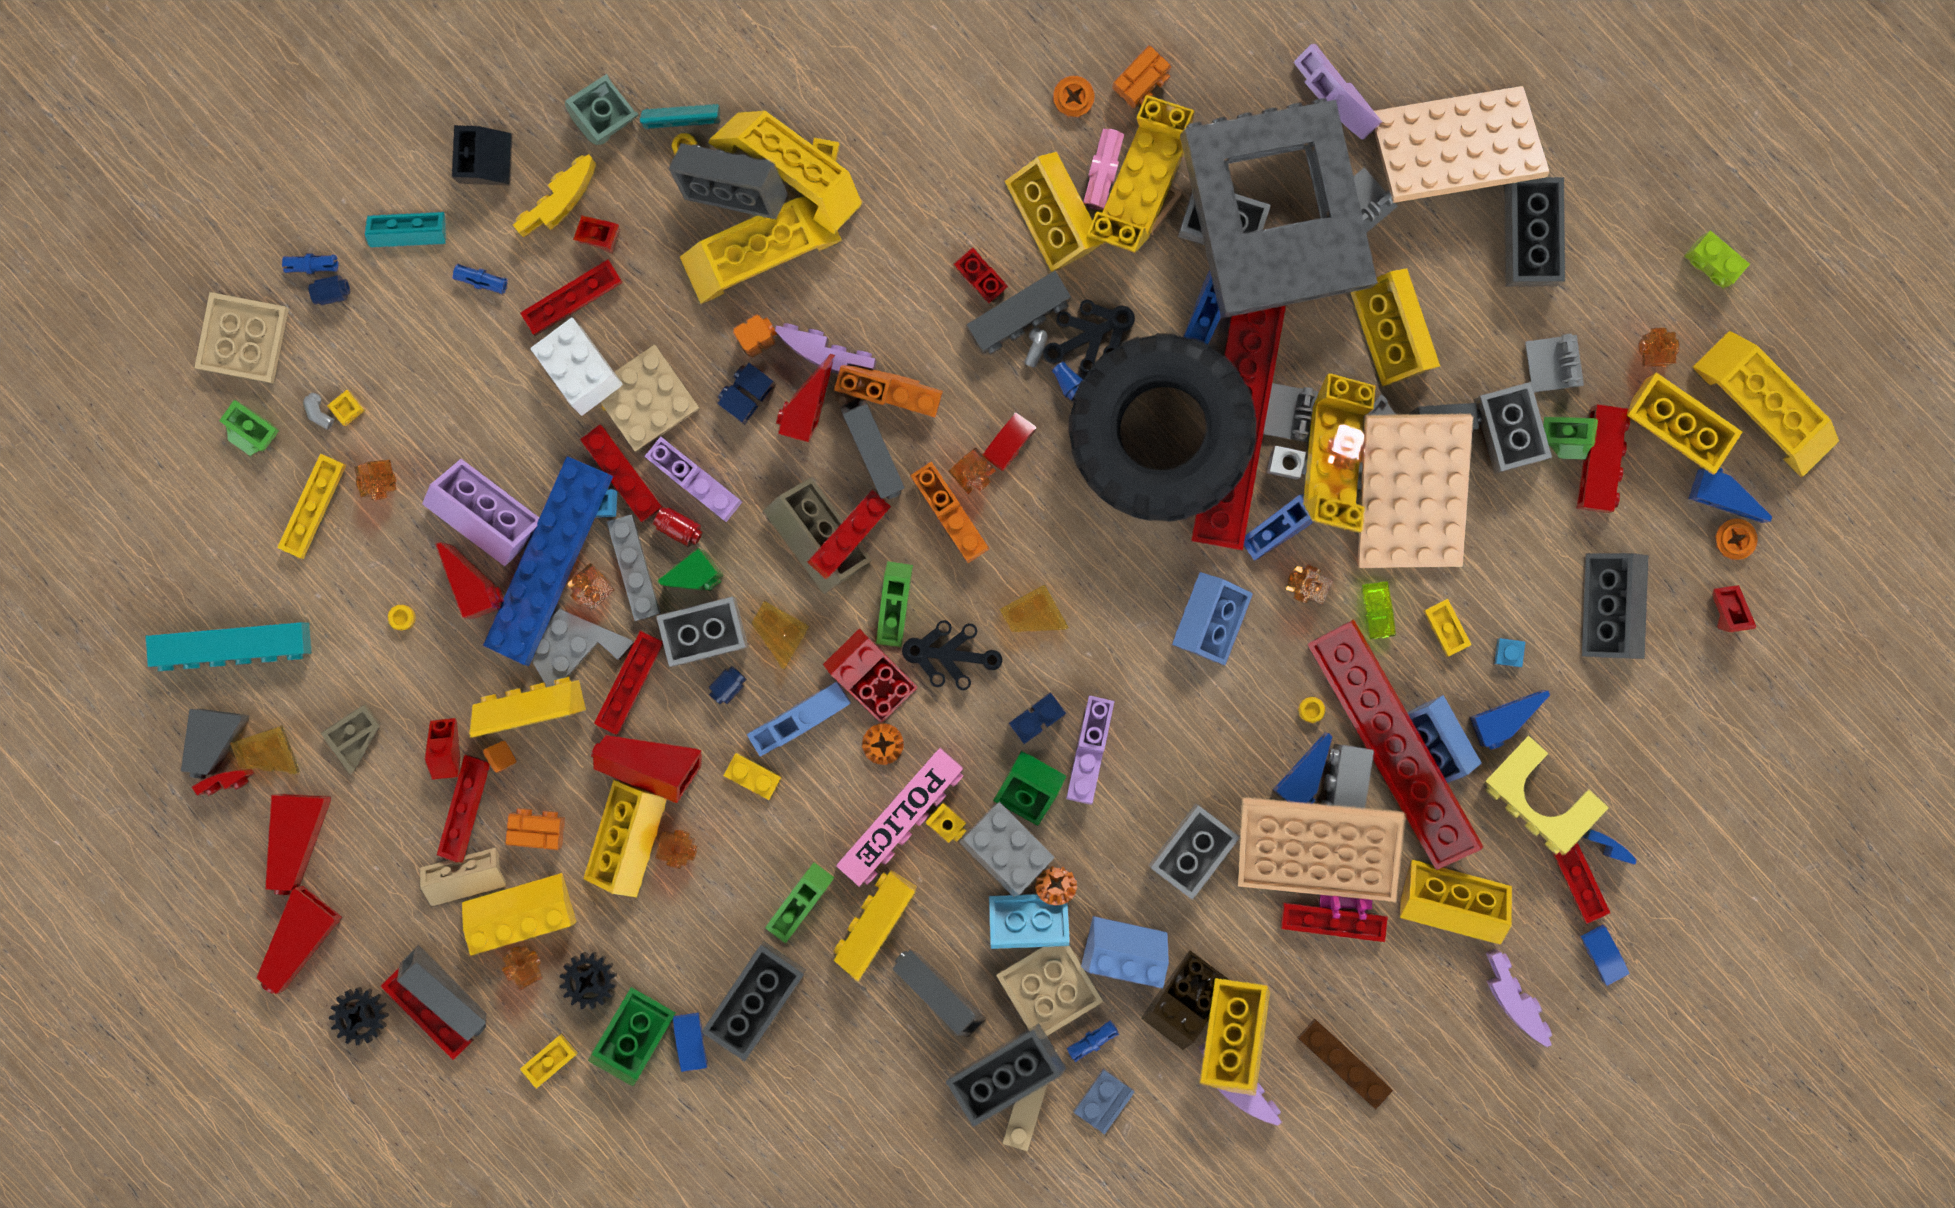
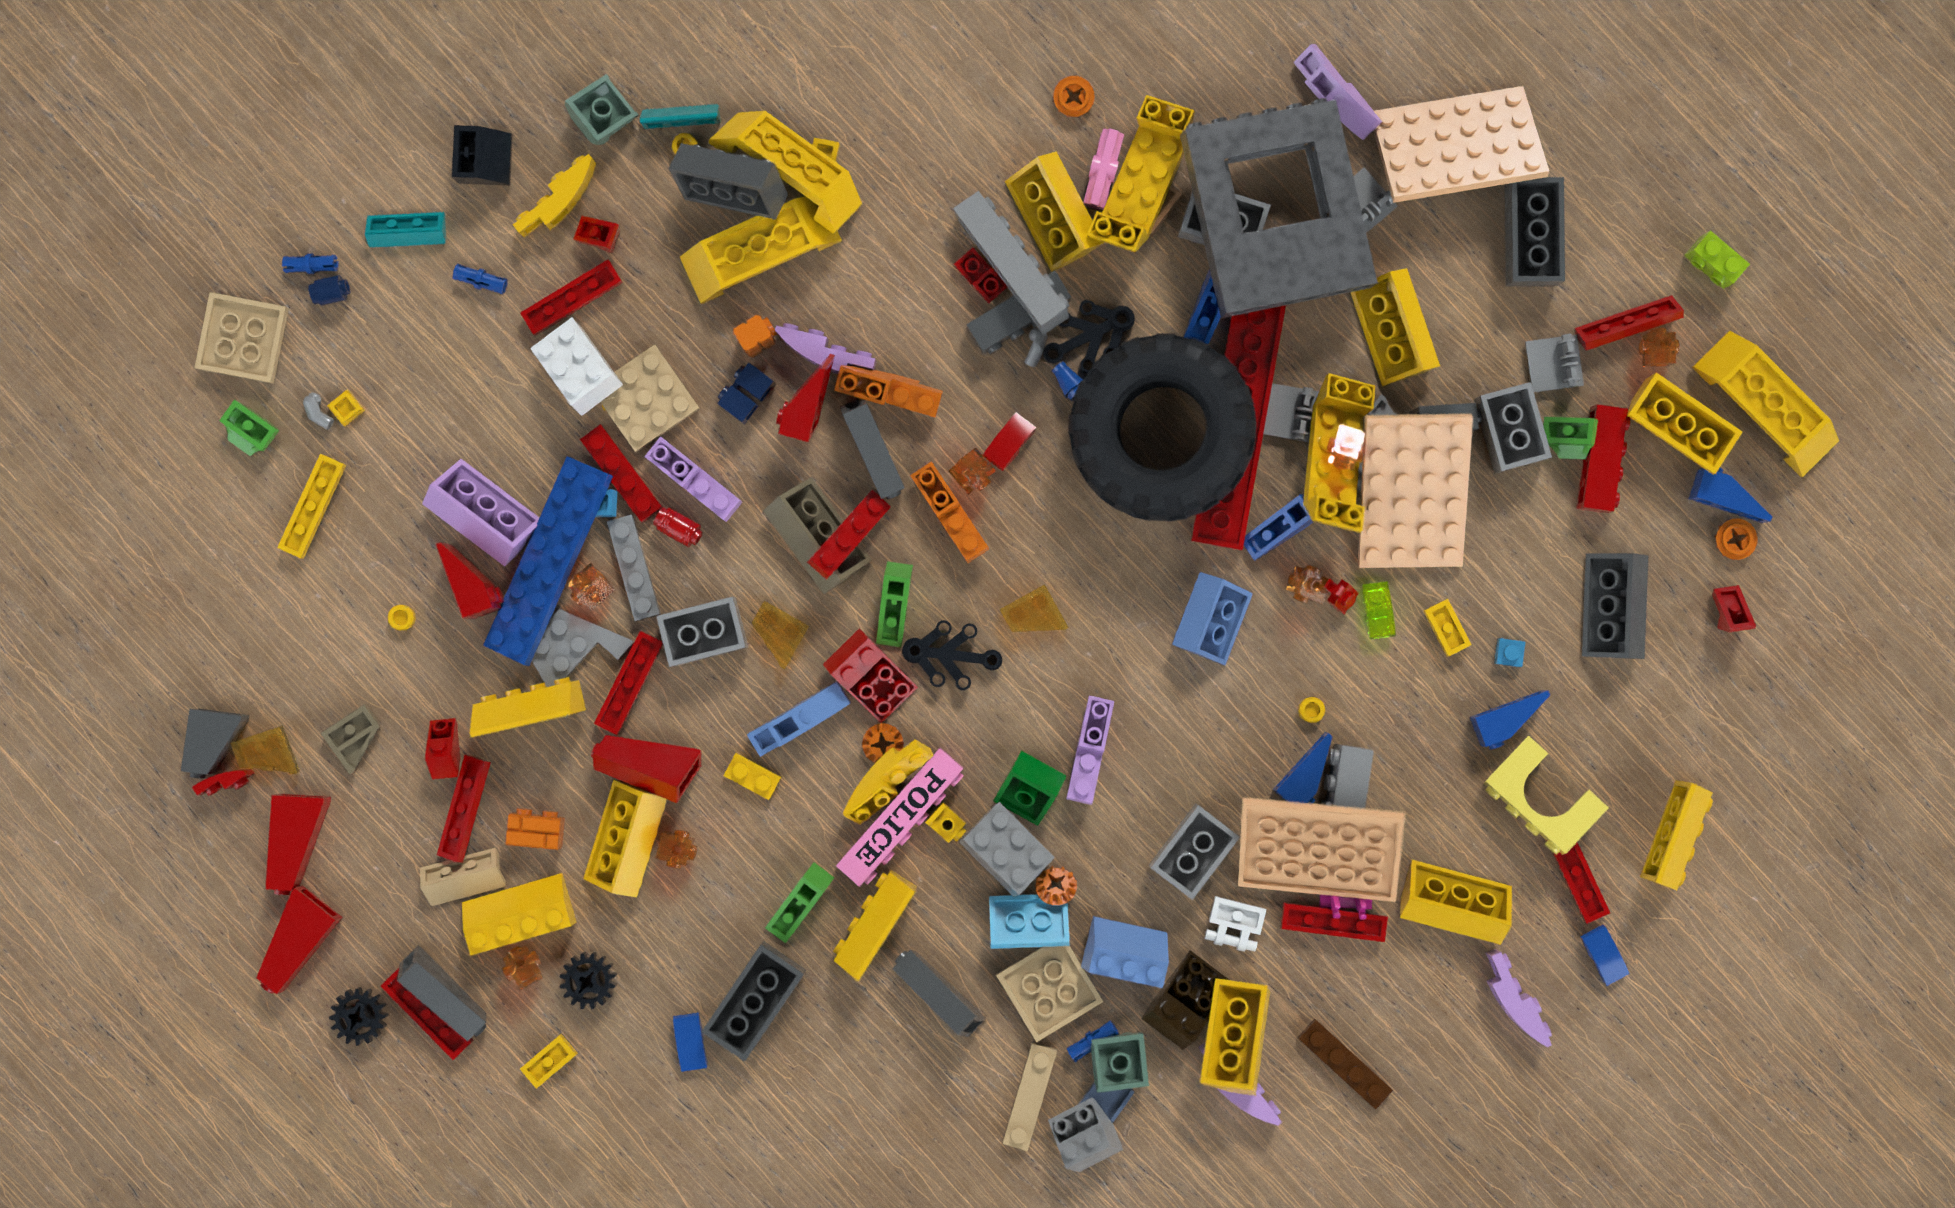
teal brick [145,622,312,672] -> none
clear orange brick [354,460,397,501] -> none
orange slope [483,741,517,773] -> none
green slope [588,987,676,1087] -> none
green slope [657,548,724,591] -> none
dark blue brick [709,666,747,705] -> none
dark grey brick [946,1023,1066,1127] -> none
dark blue piece [1008,692,1066,744] -> none
orange brick [1112,46,1171,109] -> none
white brick [1267,446,1307,480] -> none
red plate [1307,619,1484,870] -> none
medium blue slope [1407,695,1481,783] -> none
blue slope [1581,829,1637,865] -> none
none -> yellow slope [843,739,934,825]
none -> light grey brick [953,191,1069,335]
none -> light grey slope [1048,1098,1123,1172]
none -> sand green slope [1091,1032,1149,1093]
none -> white plate [1204,896,1266,952]
none -> red plate [1324,578,1359,615]
none -> red plate [1575,295,1684,351]
none -> yellow slope [1640,780,1713,891]

